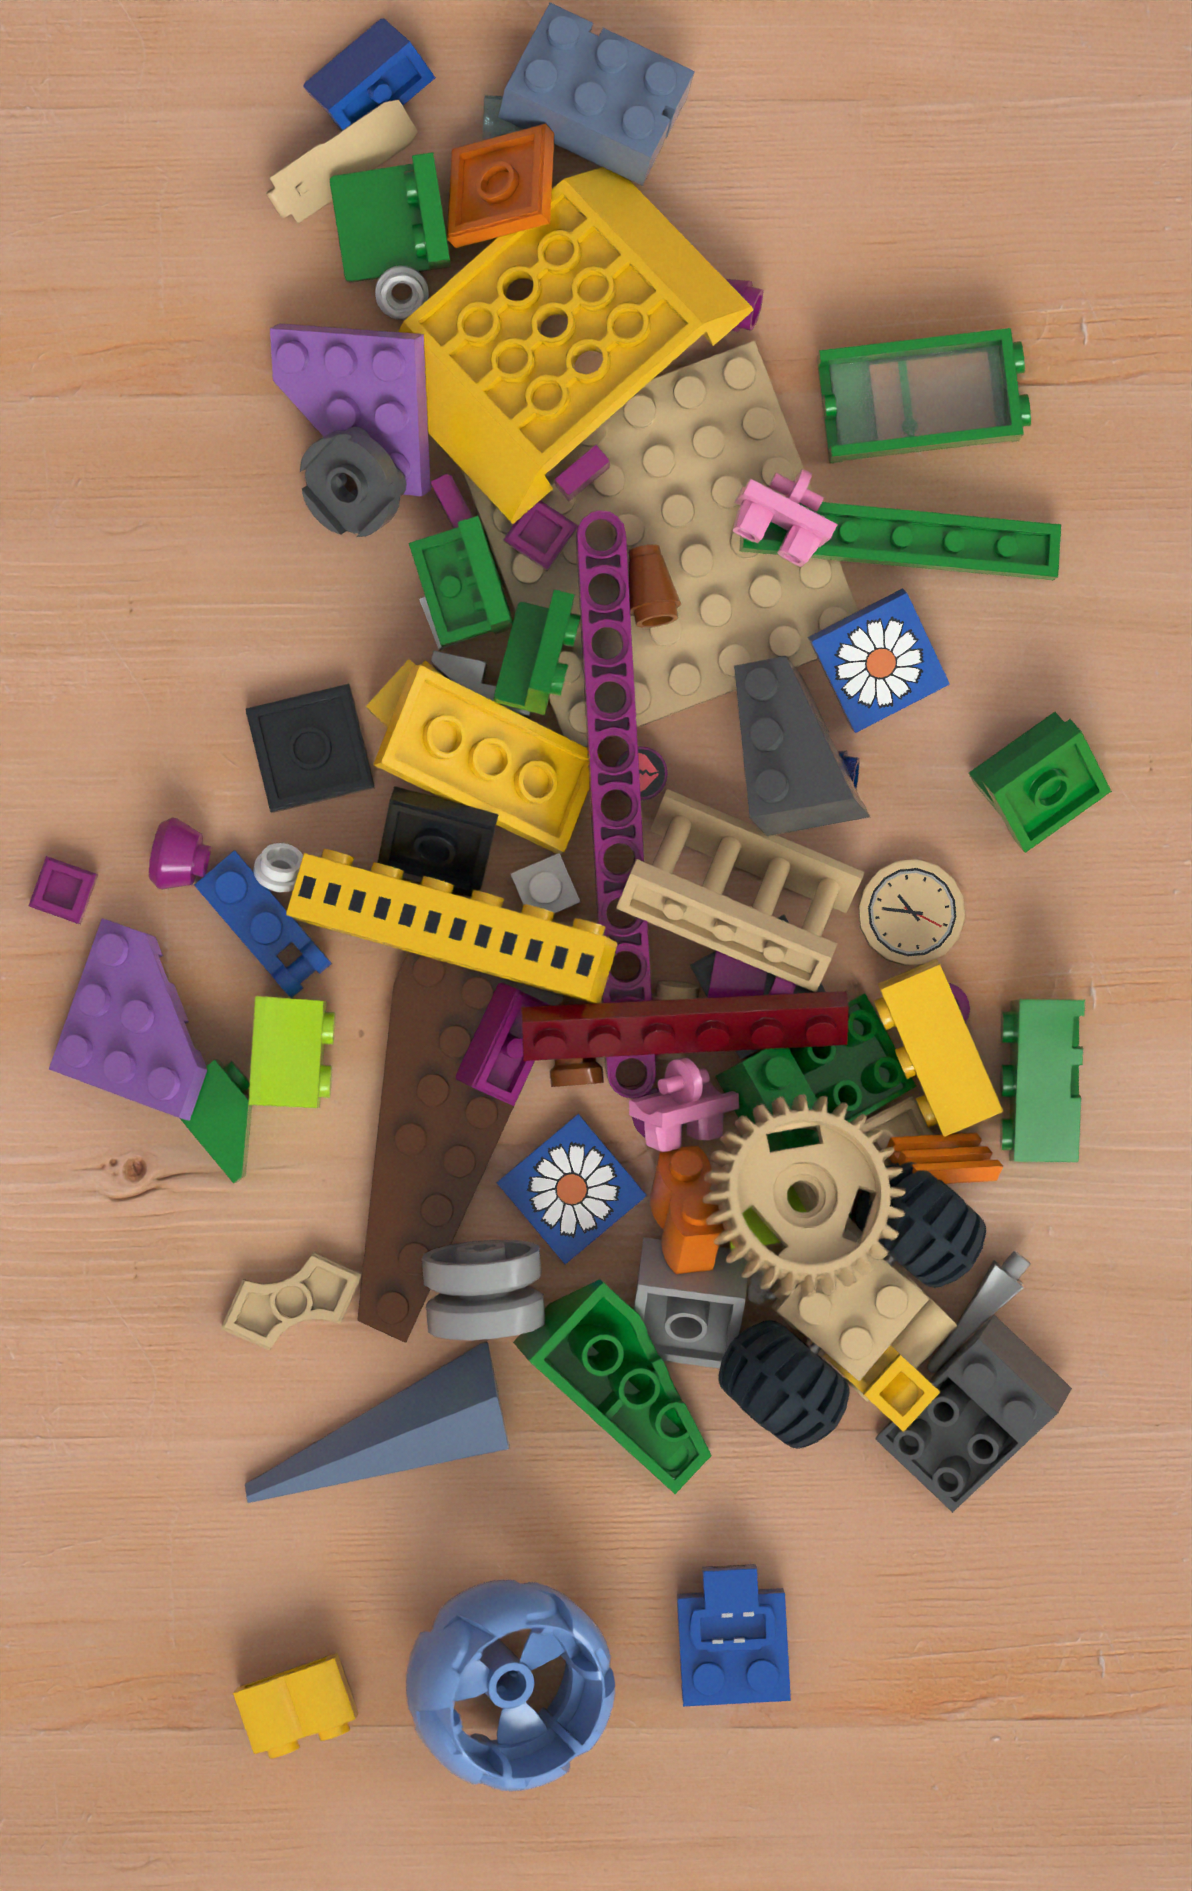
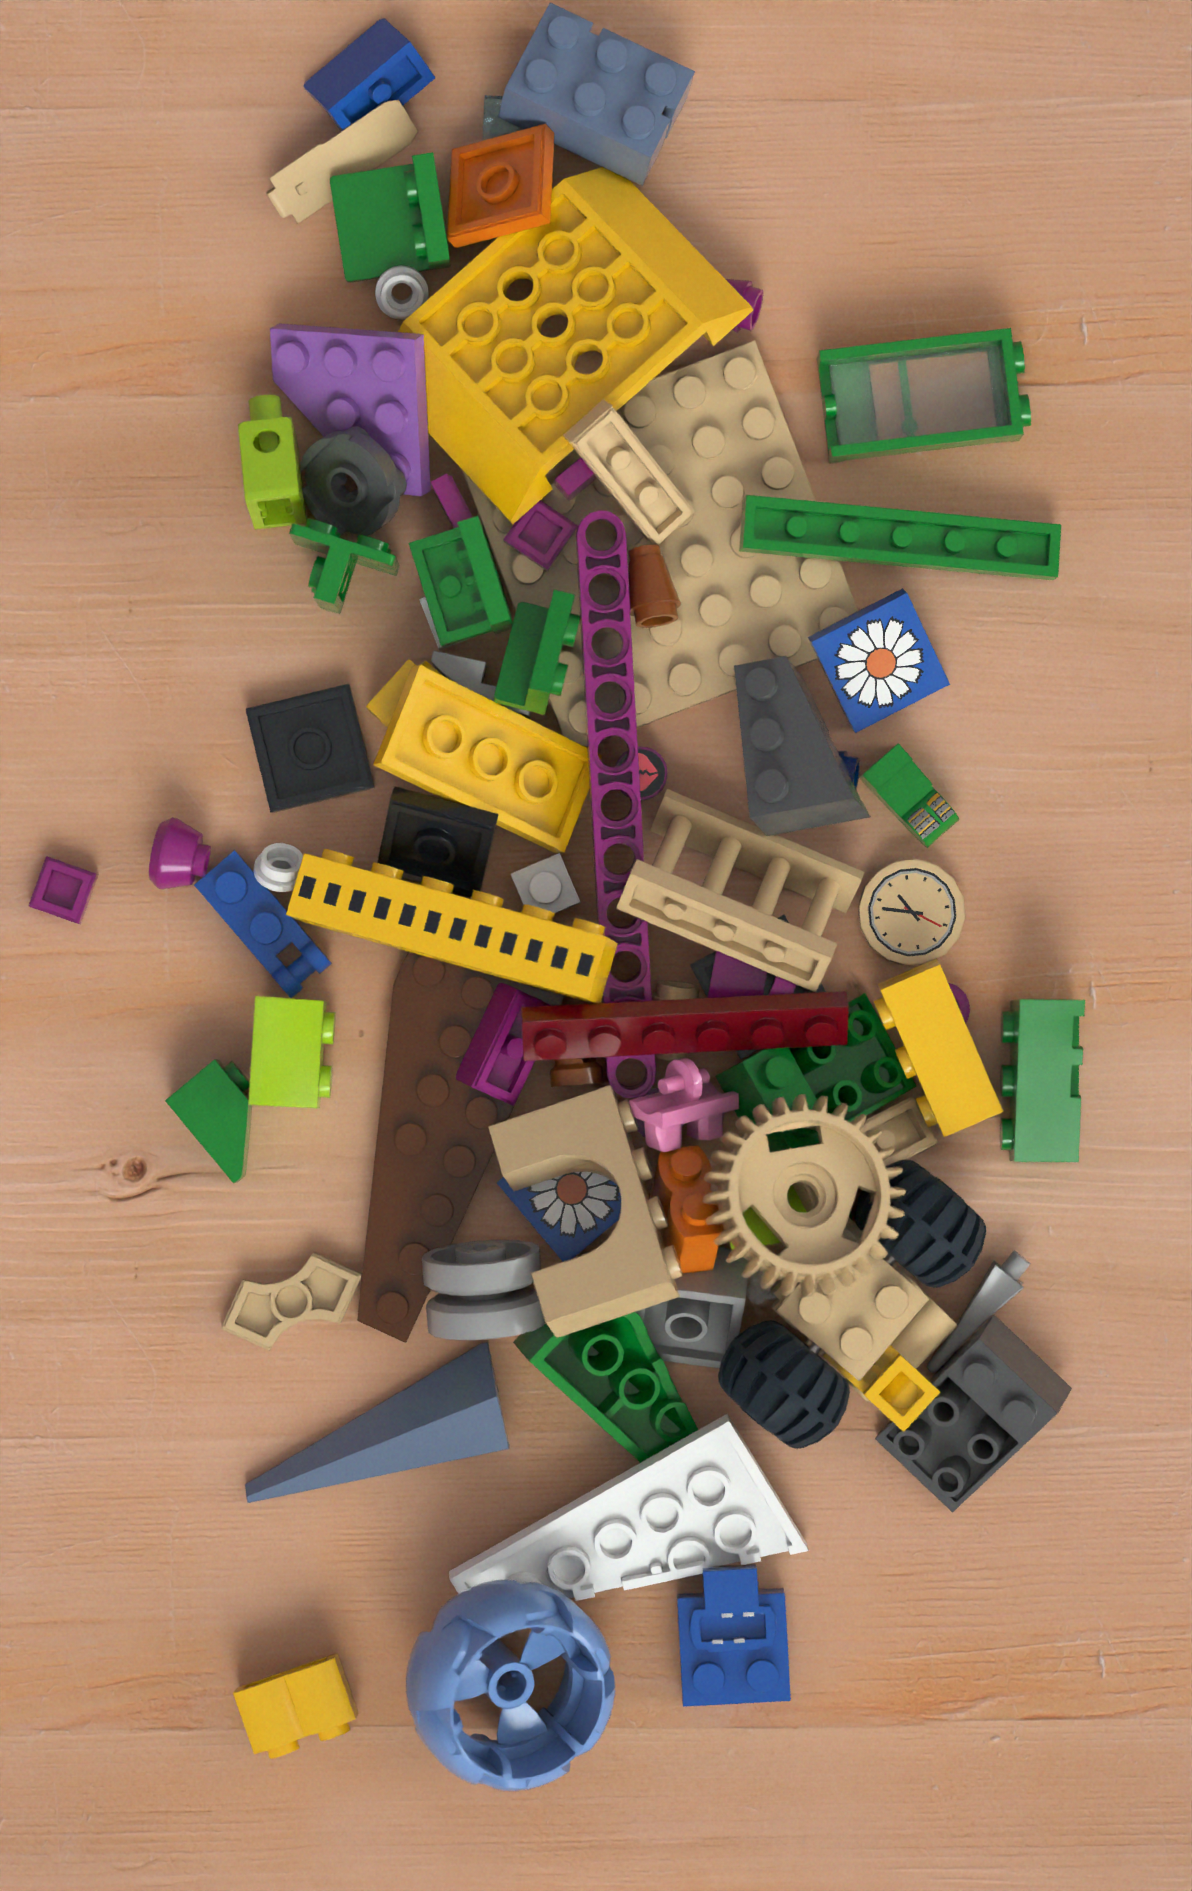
medium lavender plate [49,918,207,1121] -> none
bright pink hips [732,469,837,567] -> none
orange tile [886,1133,1003,1184] -> none
green bracket [969,712,1112,853] -> none
none -> lime torso [238,395,307,530]
none -> green bracket [289,518,400,614]
none -> white wing [449,1414,809,1601]
none -> tan arch [488,1085,683,1338]
none -> tan tile [563,399,695,545]
none -> green leg [859,743,960,848]

